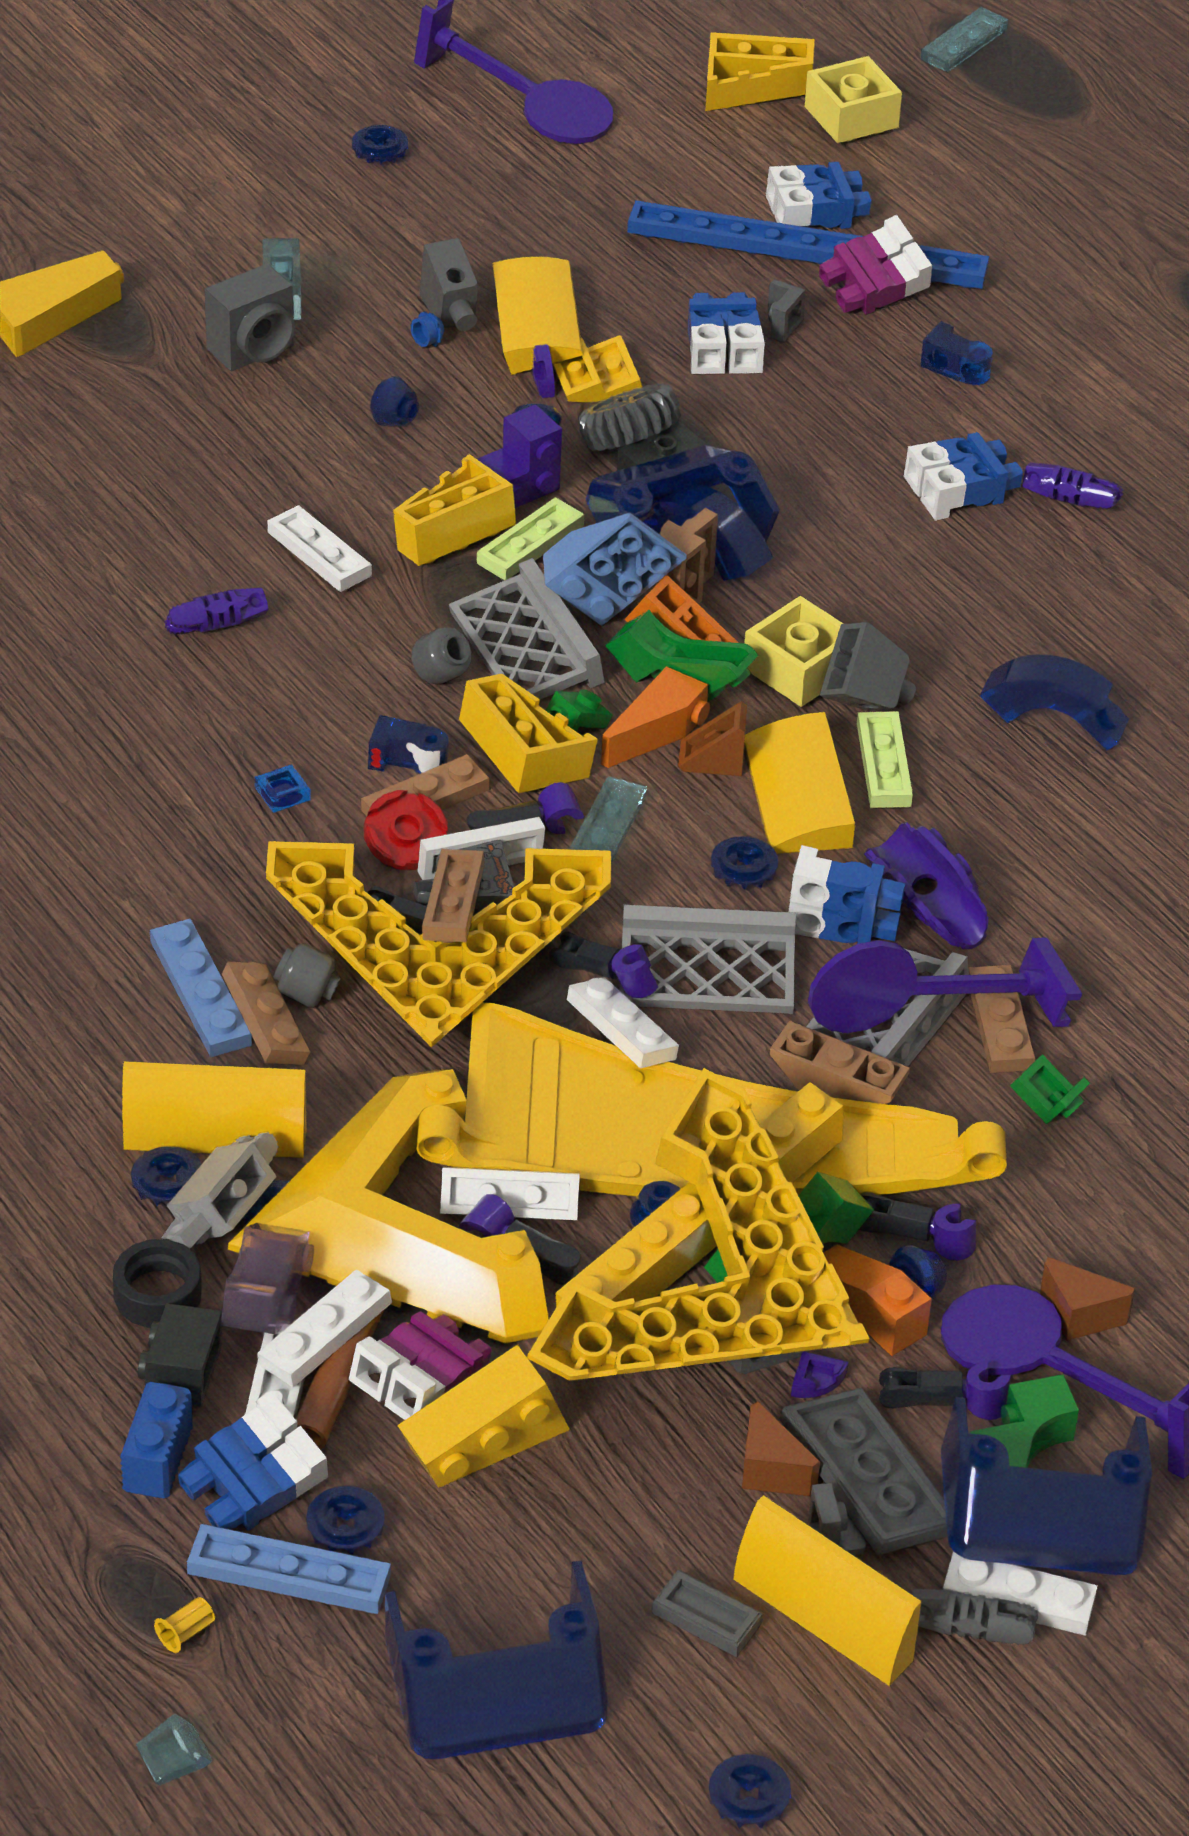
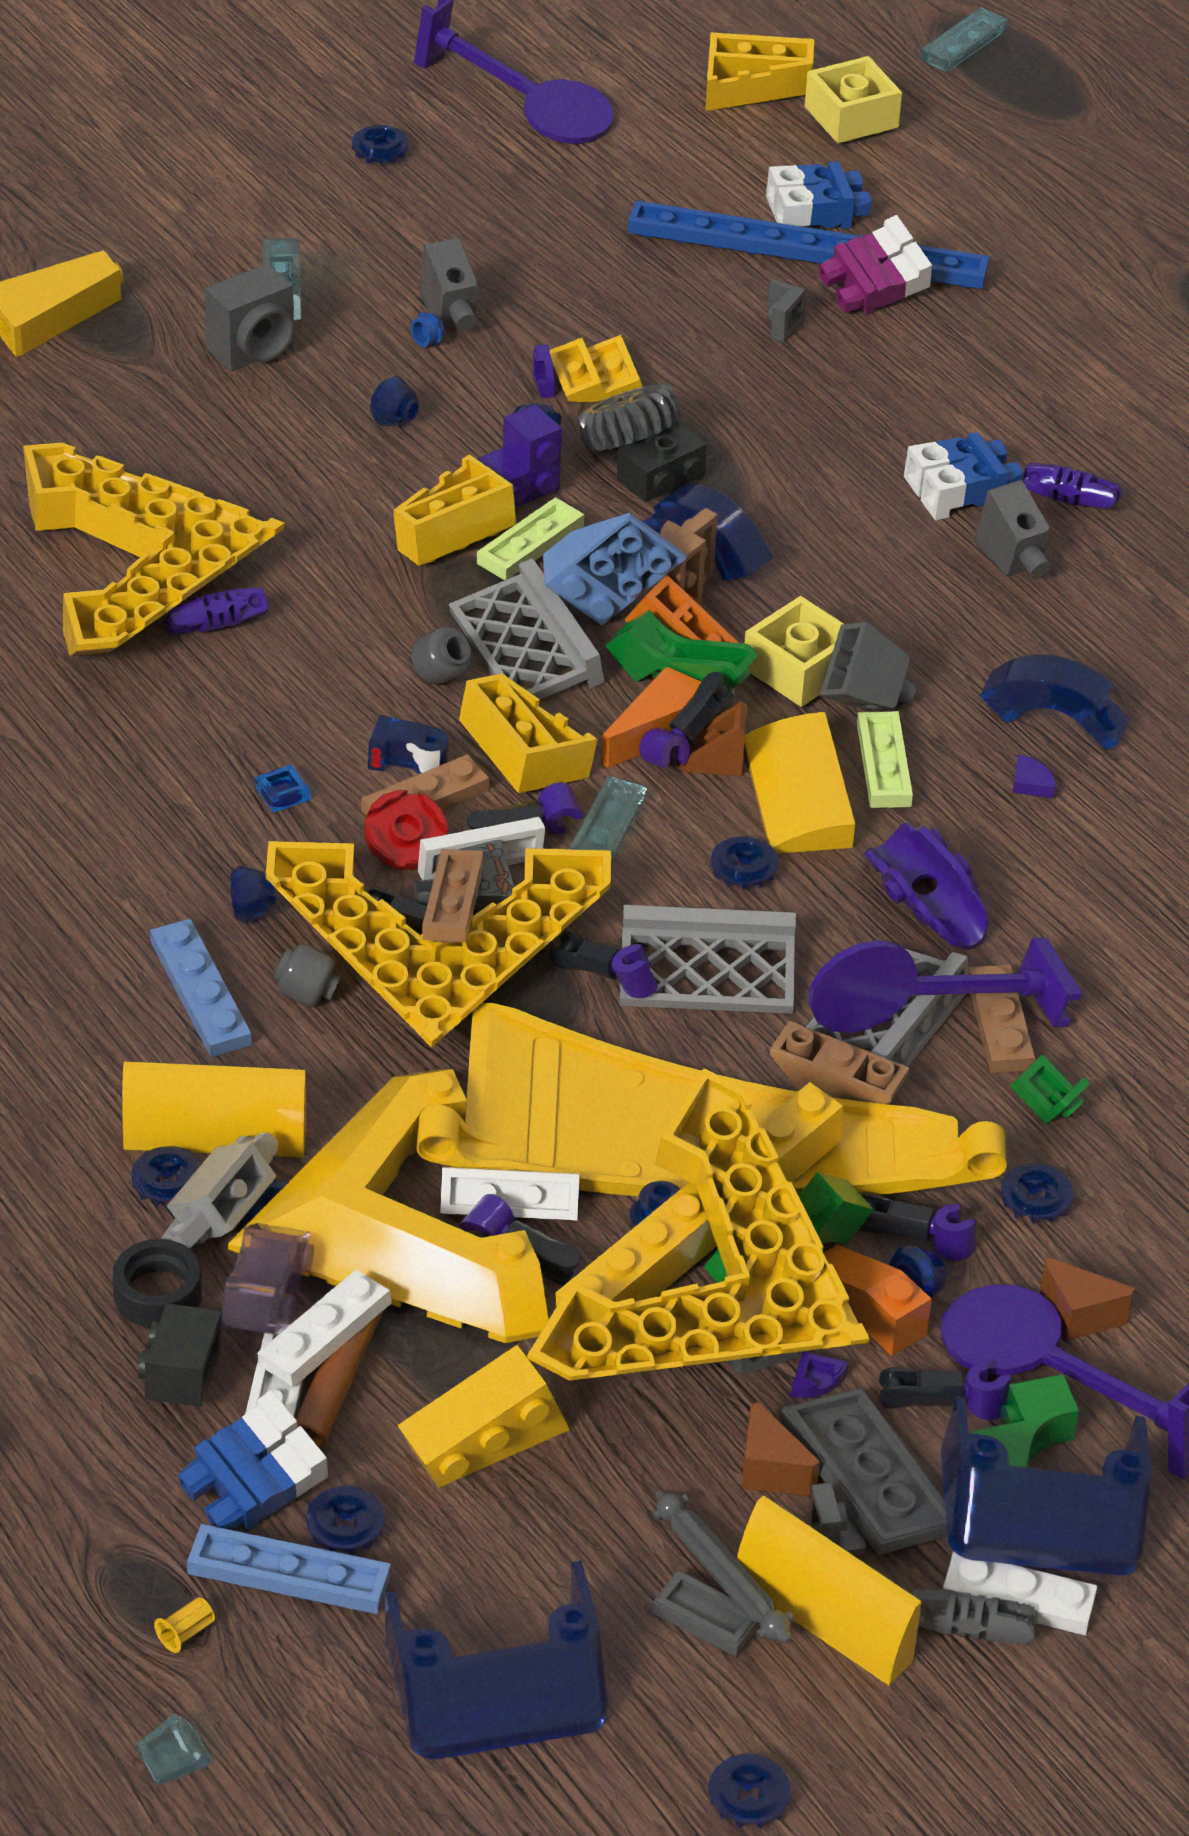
blue brick [120,1382,193,1499] -> none
medium nougat plate [221,962,310,1065] -> none
white plate [268,505,372,592] -> none
hips [348,1311,492,1420] -> none
yellow slope [493,257,583,375] -> none
green bracket [546,689,613,732] -> none
white plate [567,977,679,1068] -> none
clear blue windscreen [586,445,780,545] -> none
white hips [688,292,765,374] -> none
blue hips [788,845,906,944] -> none
clear blue leg [920,321,993,385] -> none
none -> yellow wedge [24,443,285,656]
none -> clear blue cone [230,865,276,924]
none -> piece [639,672,735,768]
none -> dark grey wheel [652,1490,794,1644]
none -> dark grey torso [975,480,1052,579]
none -> clear blue gear [1000,1164,1074,1224]
none -> dark purple tile [1013,755,1055,798]

